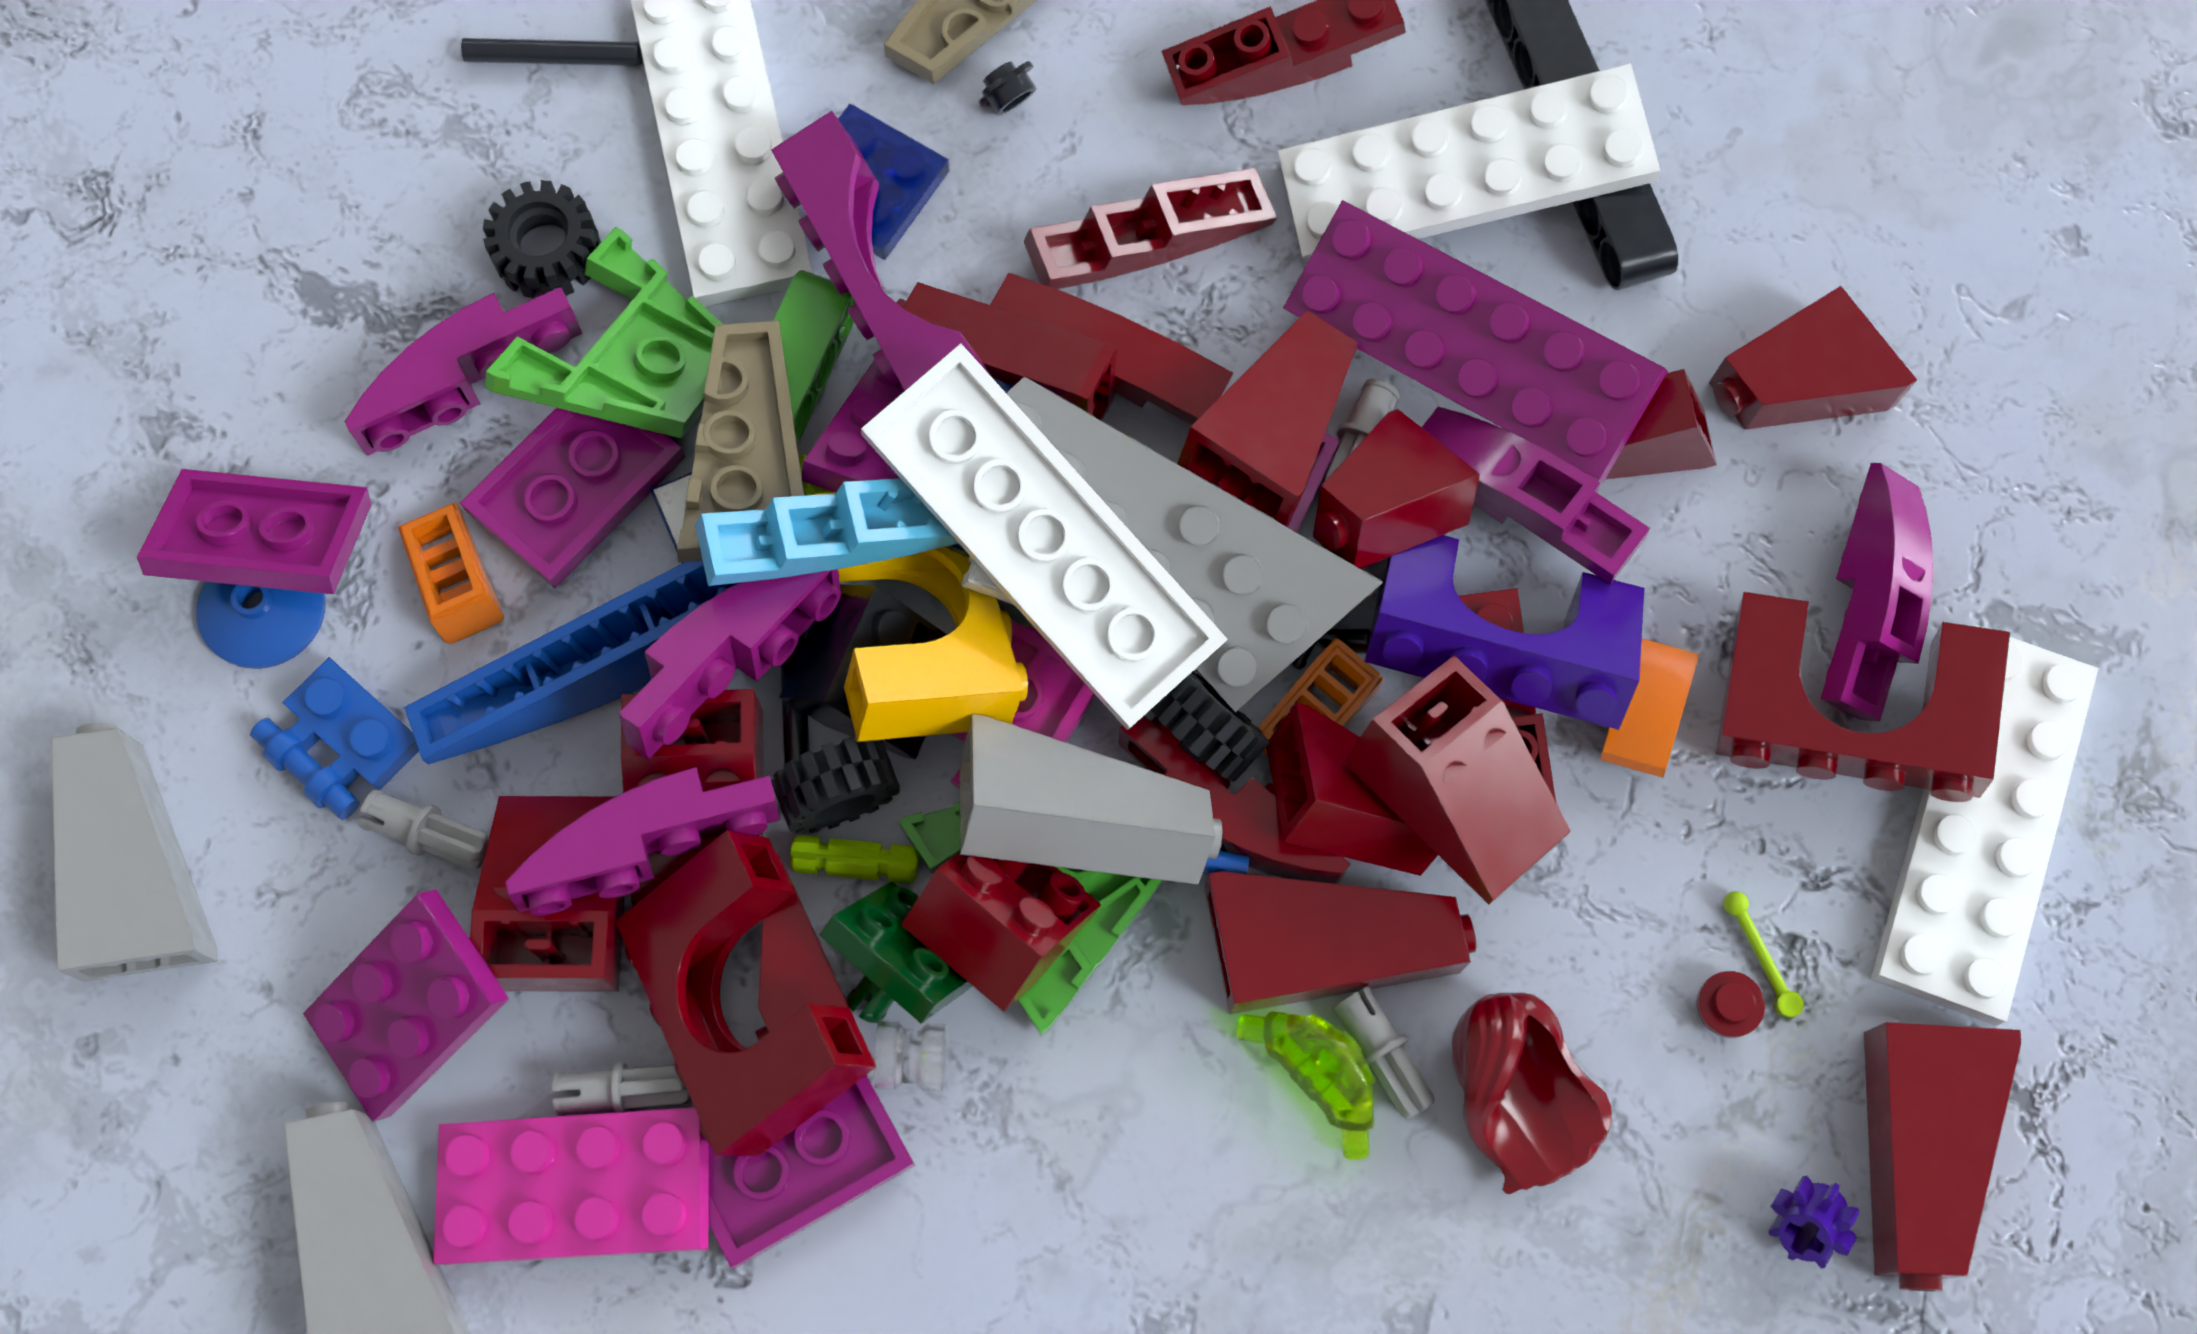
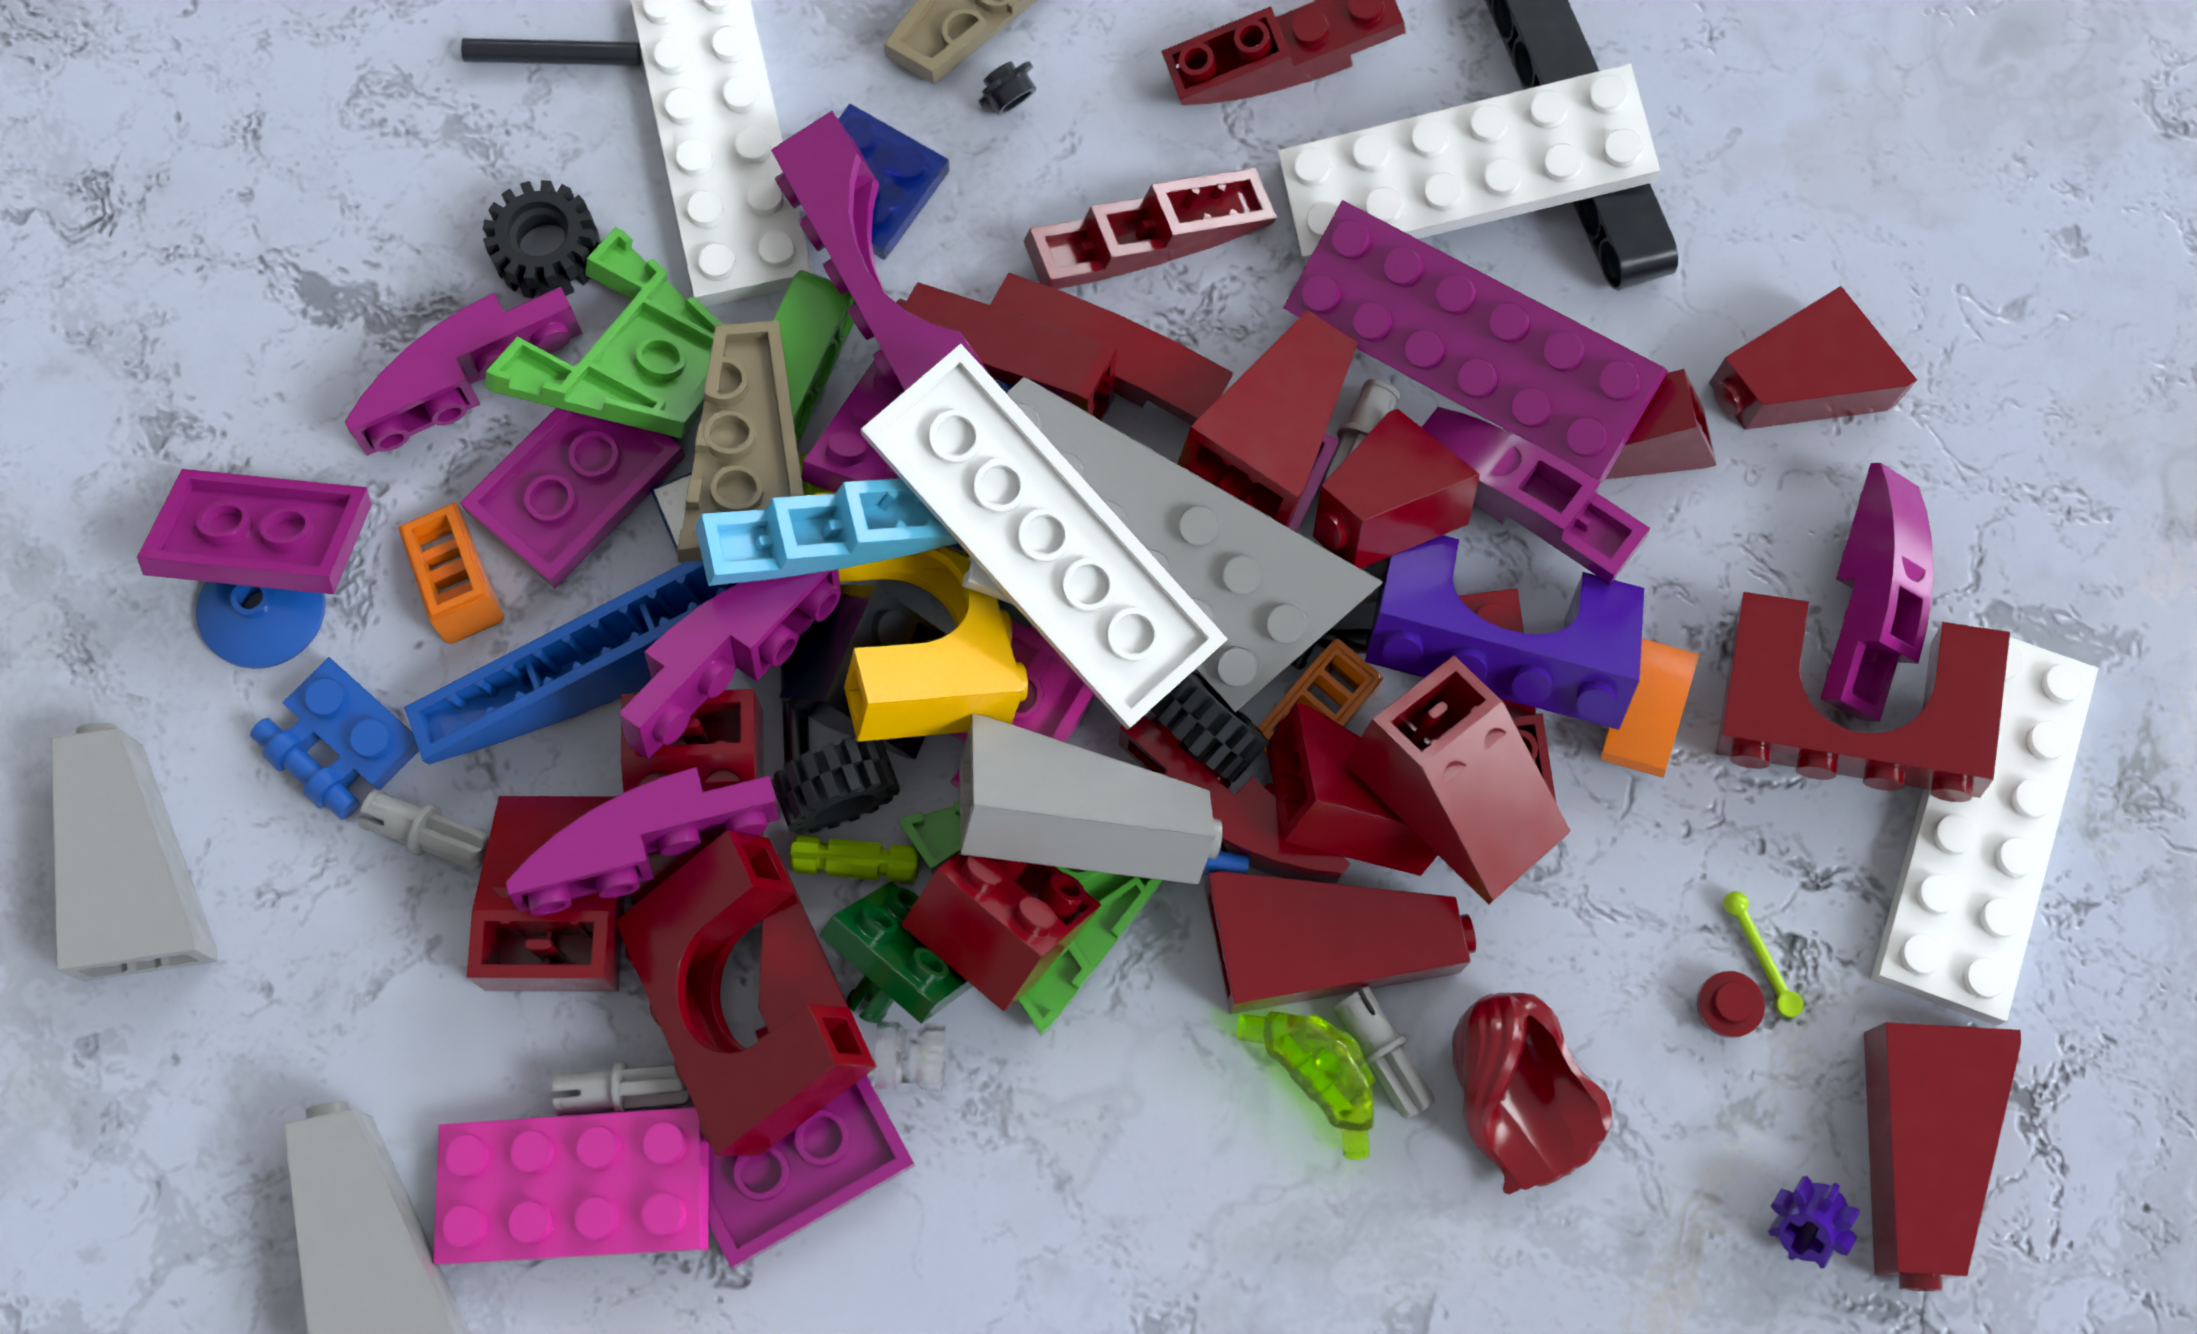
magenta plate [303,889,509,1122] -> none

